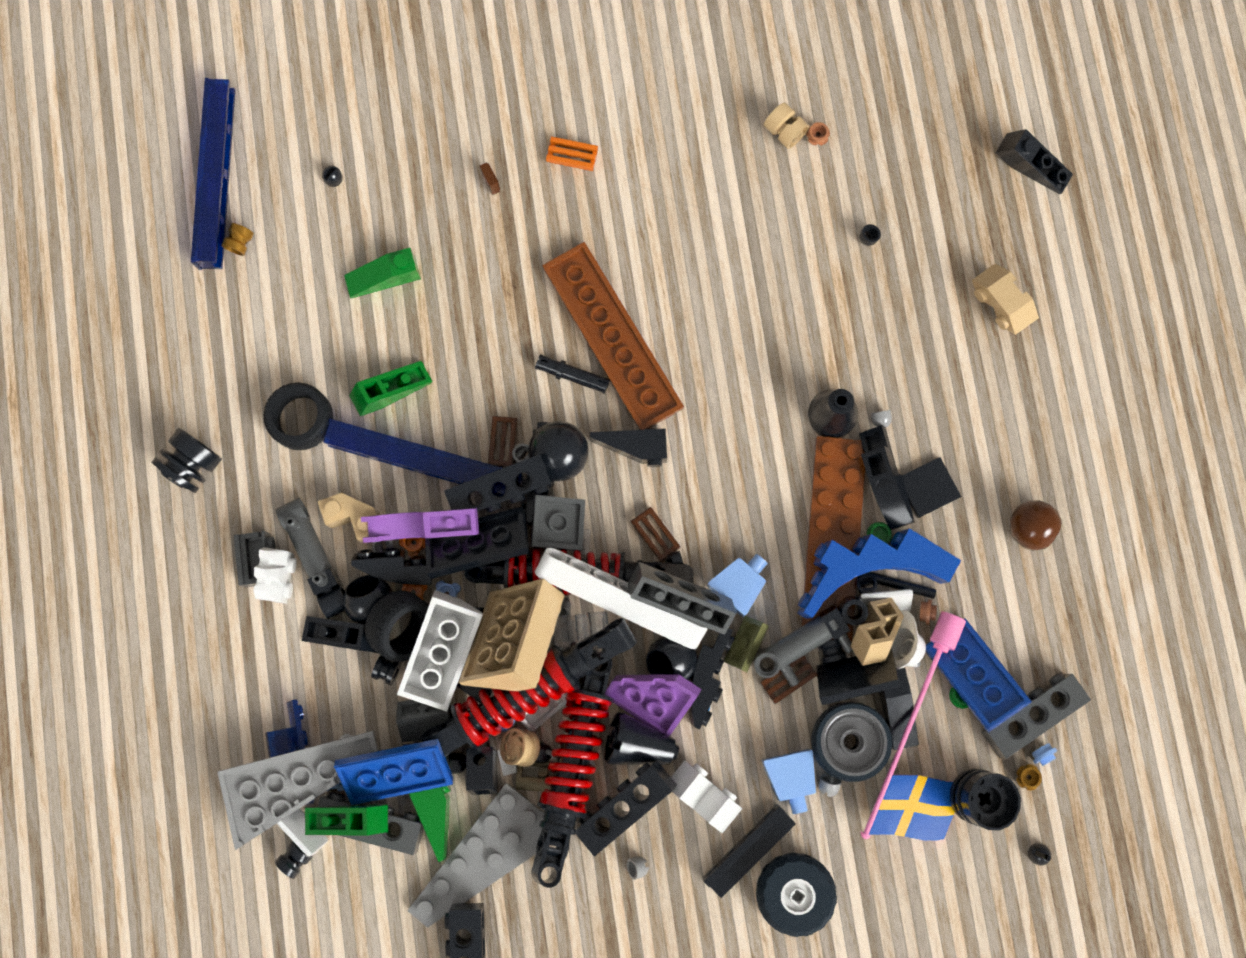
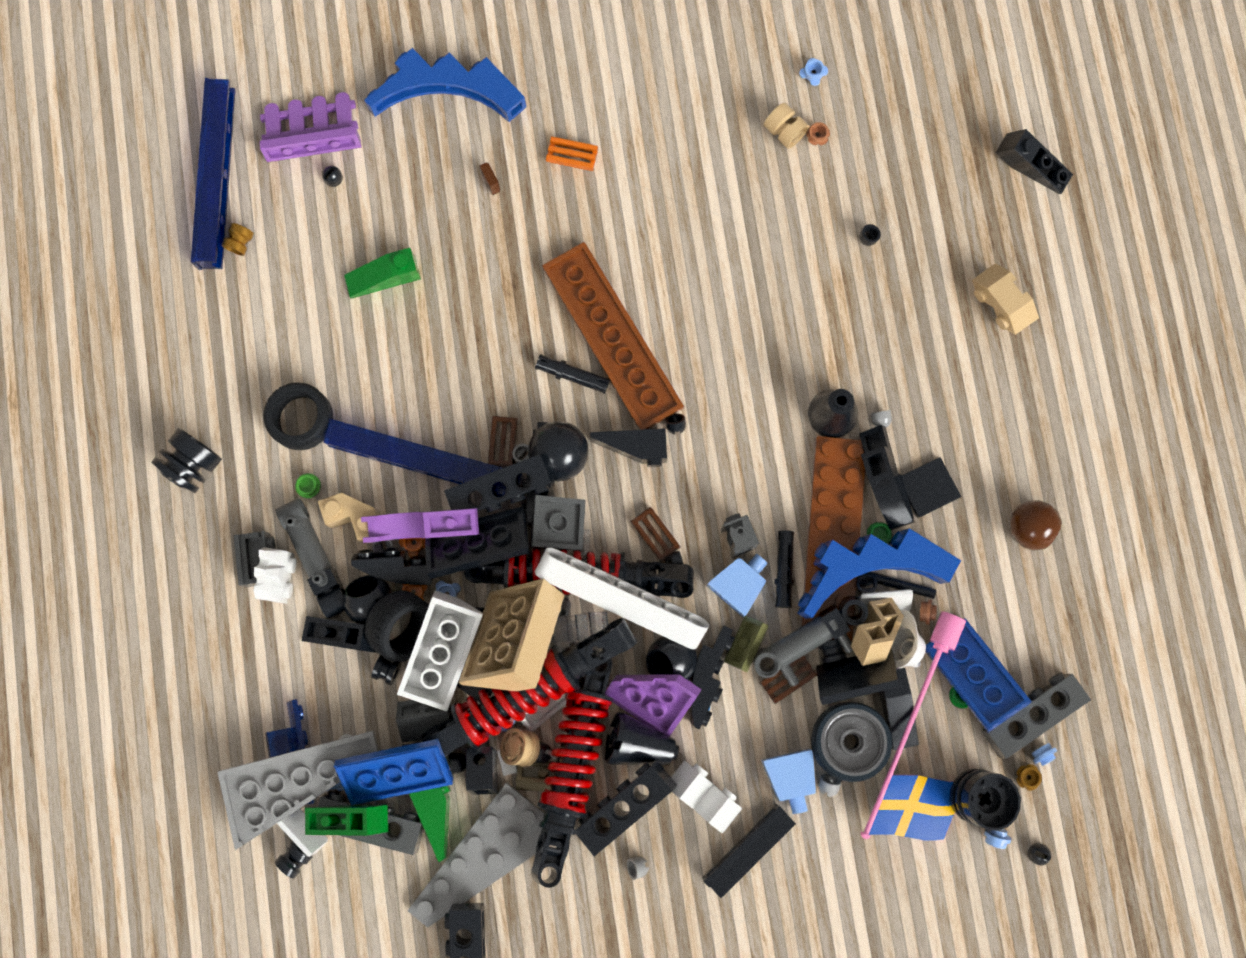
green slope [349,361,433,417] -> none
dark grey brick [628,562,737,635] -> none
black wheel [756,852,837,937] -> none
none -> medium lavender fence [260,92,362,162]
none -> bright green plate [295,473,321,499]
none -> blue arch [364,48,527,122]
none -> black hinge [665,413,686,435]
none -> dark grey hinge [720,513,759,558]
none -> black pin [774,530,795,608]
none -> light blue plate [799,58,828,86]
none -> light blue plate [984,829,1012,849]

